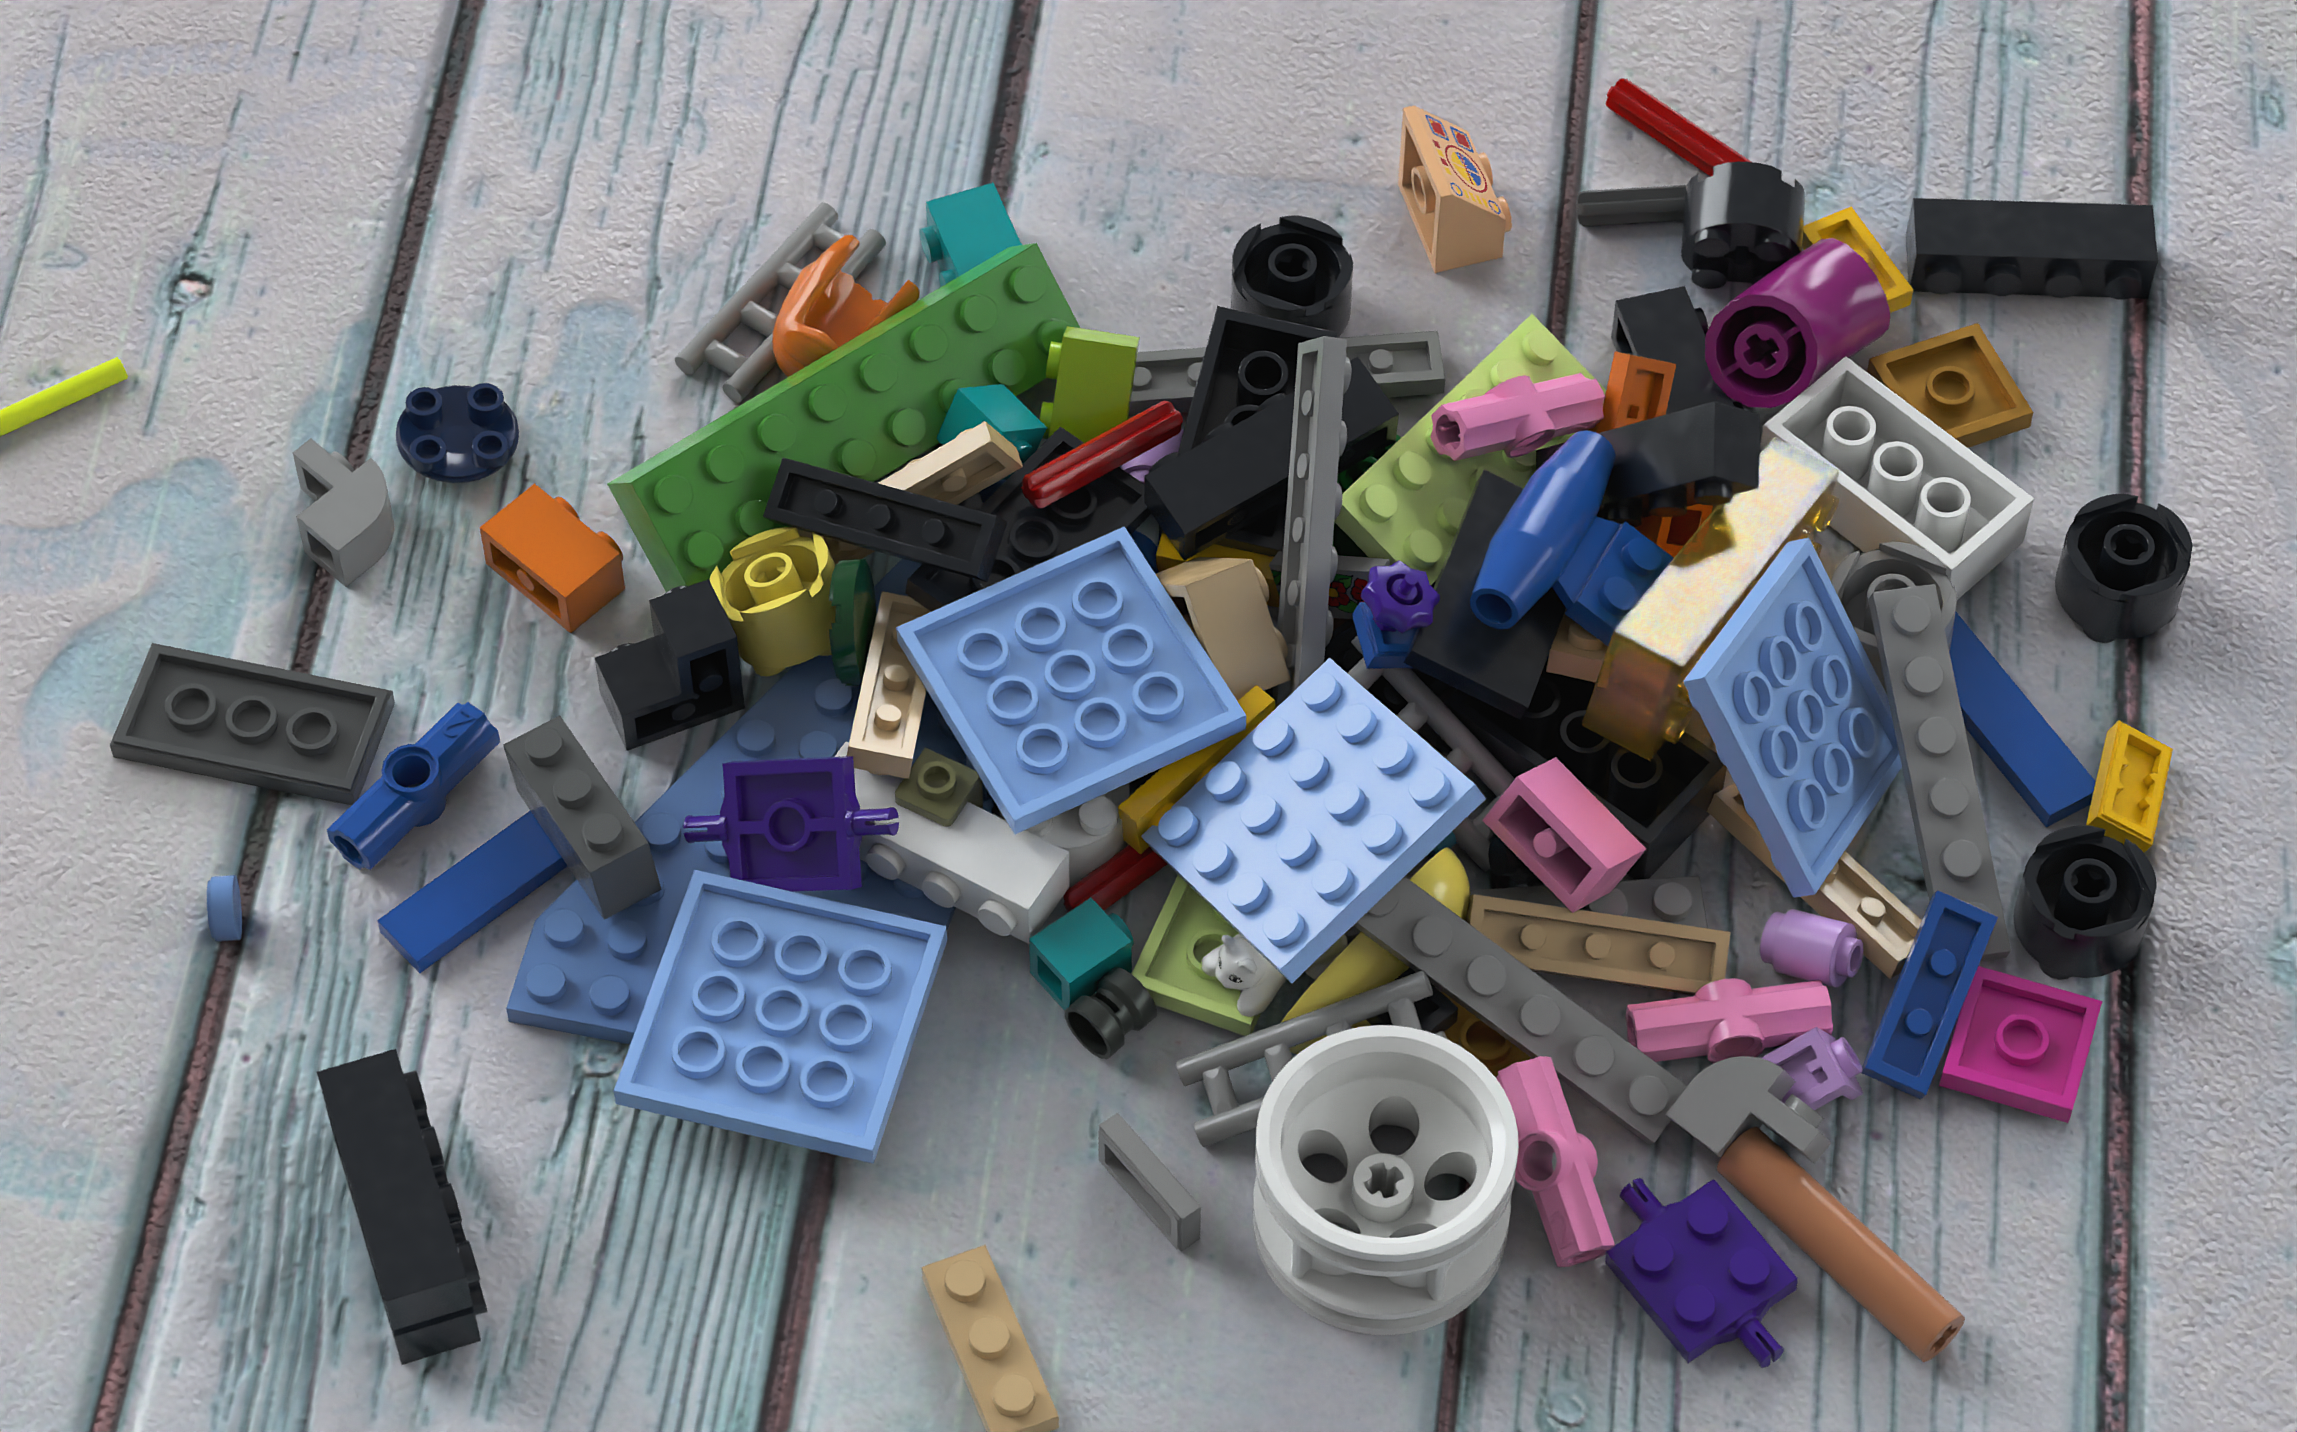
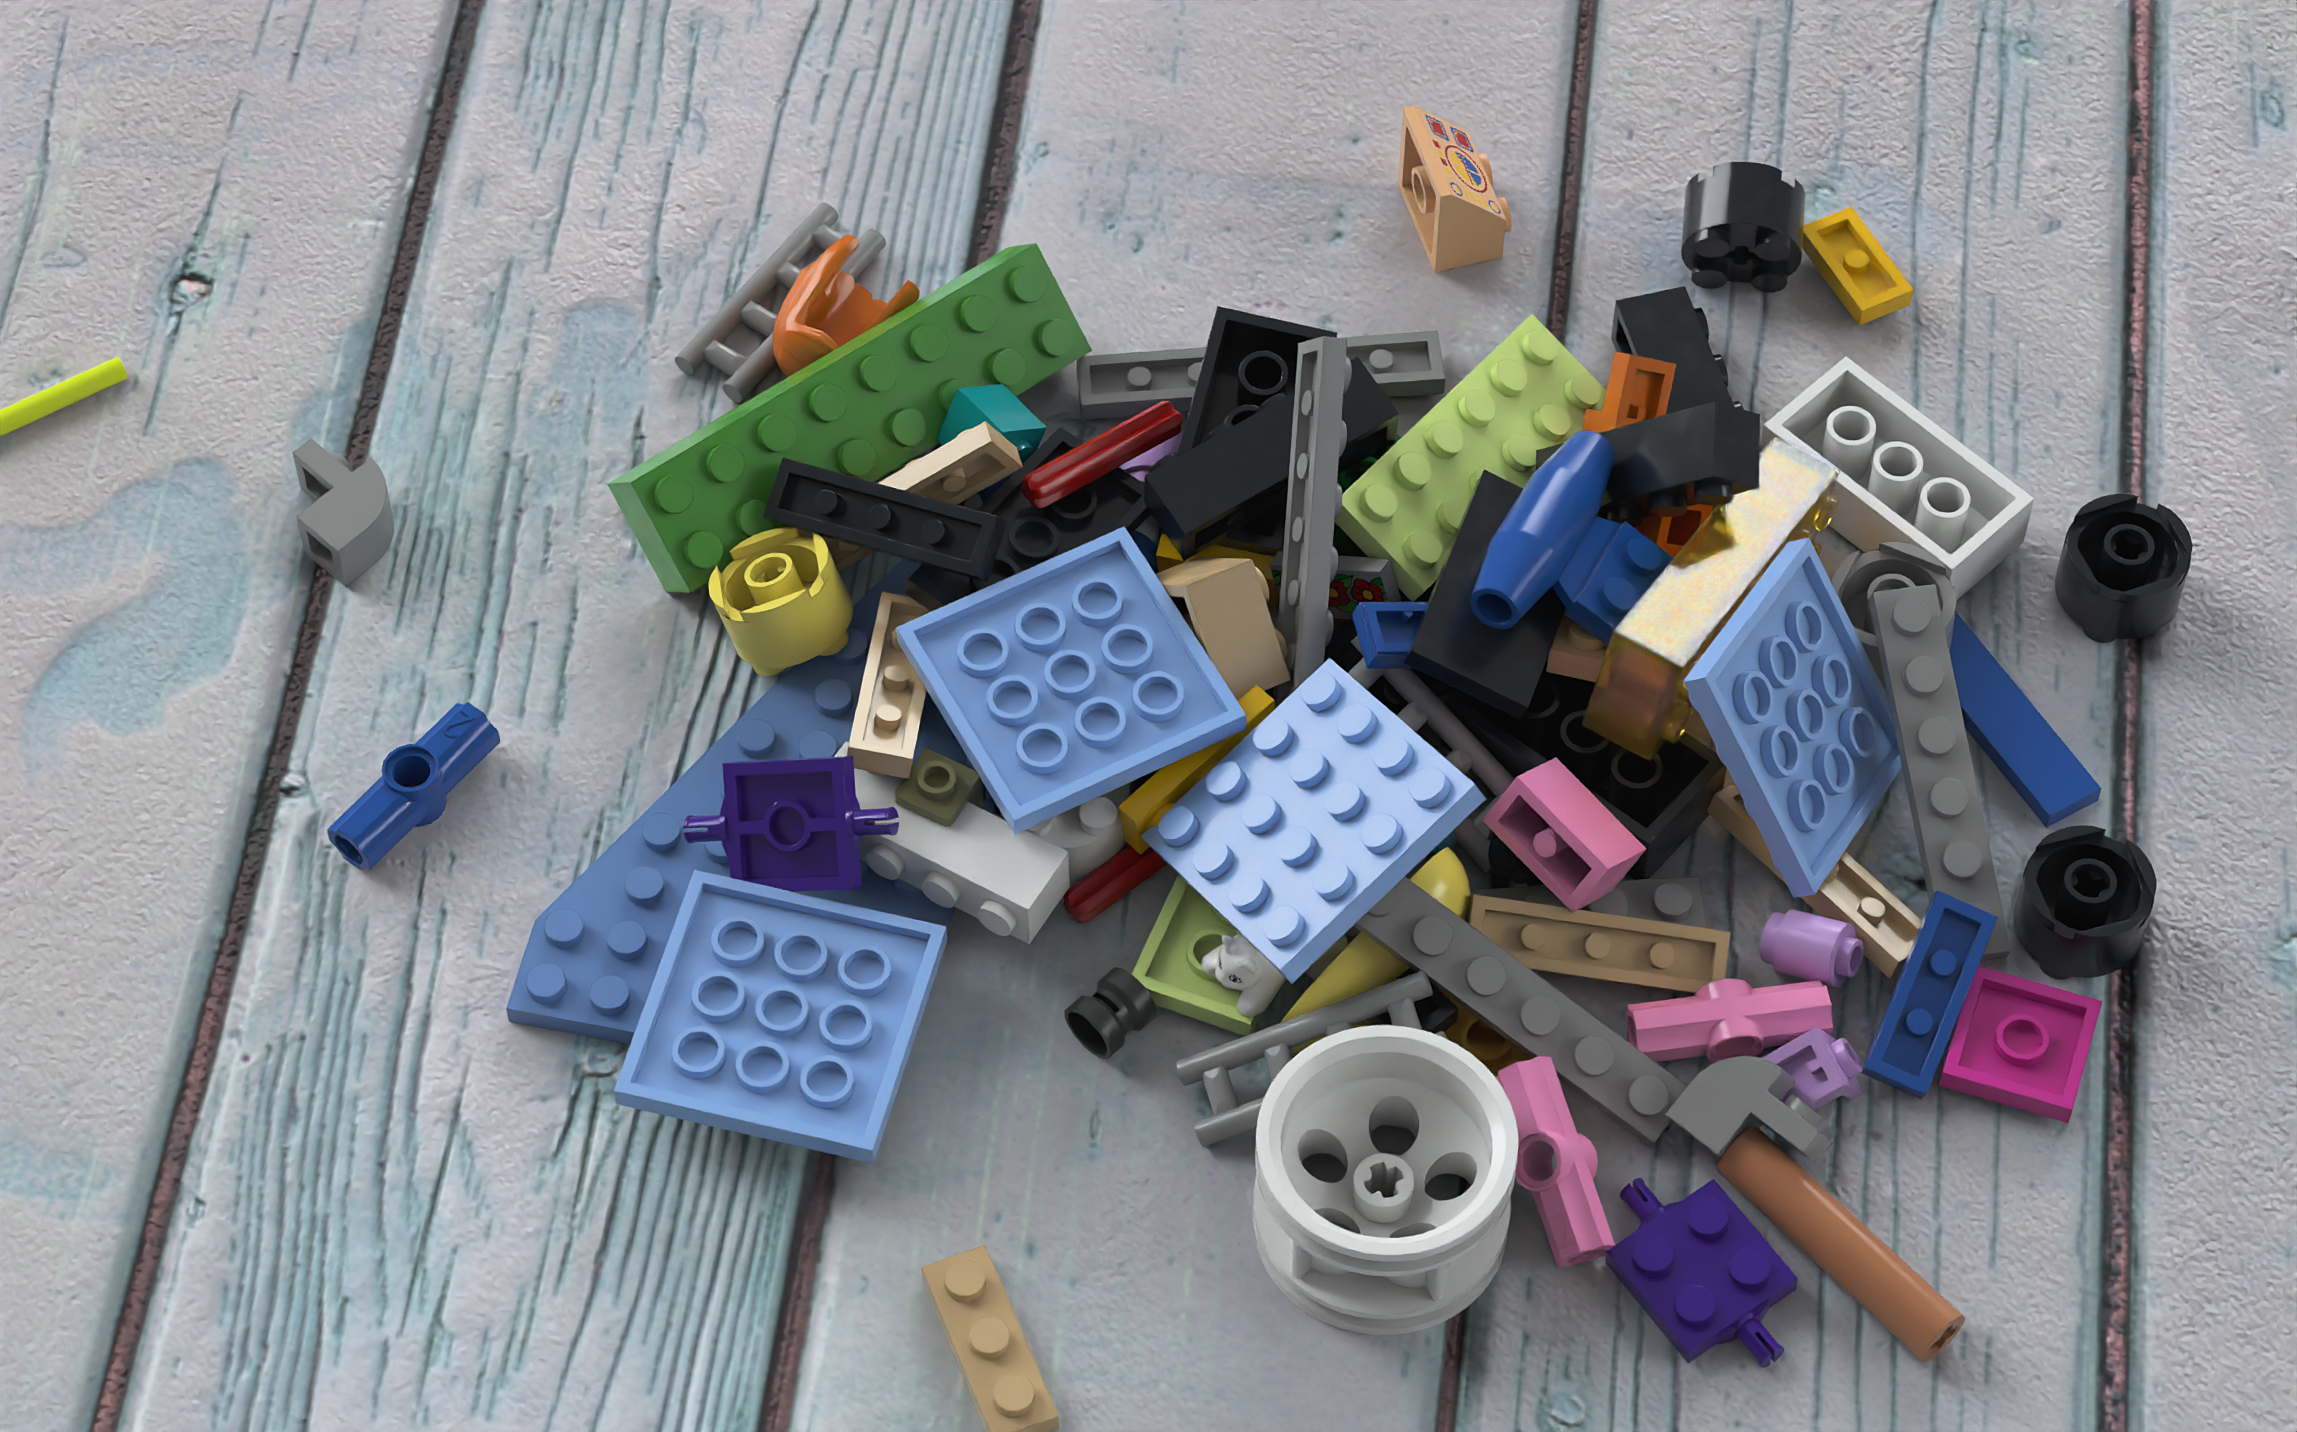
dark grey tile [110,643,395,805] -> none
medium blue tile [207,875,242,942] -> none
black piece [317,1049,488,1365] -> none
blue tile [377,811,567,973] -> none
dark blue dish [396,383,519,483] -> none
orange brick [480,484,625,633] -> none
dark grey brick [503,716,662,920] -> none
black brick [595,579,745,751] -> none
dark green tile [829,559,877,686] -> none
teal brick [919,183,1022,287] -> none
teal brick [1029,898,1134,1011] -> none
lime brick [1039,326,1140,467] -> none
light grey tile [1098,1112,1201,1252] -> none
black brick [1231,215,1353,338] -> none
dark purple piece [1361,560,1440,633] -> none
bright pink piece [1430,373,1605,461] -> none
dark grey axle [1576,185,1687,226] -> none
red axle [1606,78,1751,176] -> none
magenta brick [1705,238,1890,408] -> none
pearl gold plate [1867,323,2034,448] -> none
black brick [1906,198,2158,300] -> none
yellow plate [2086,720,2173,852] -> none

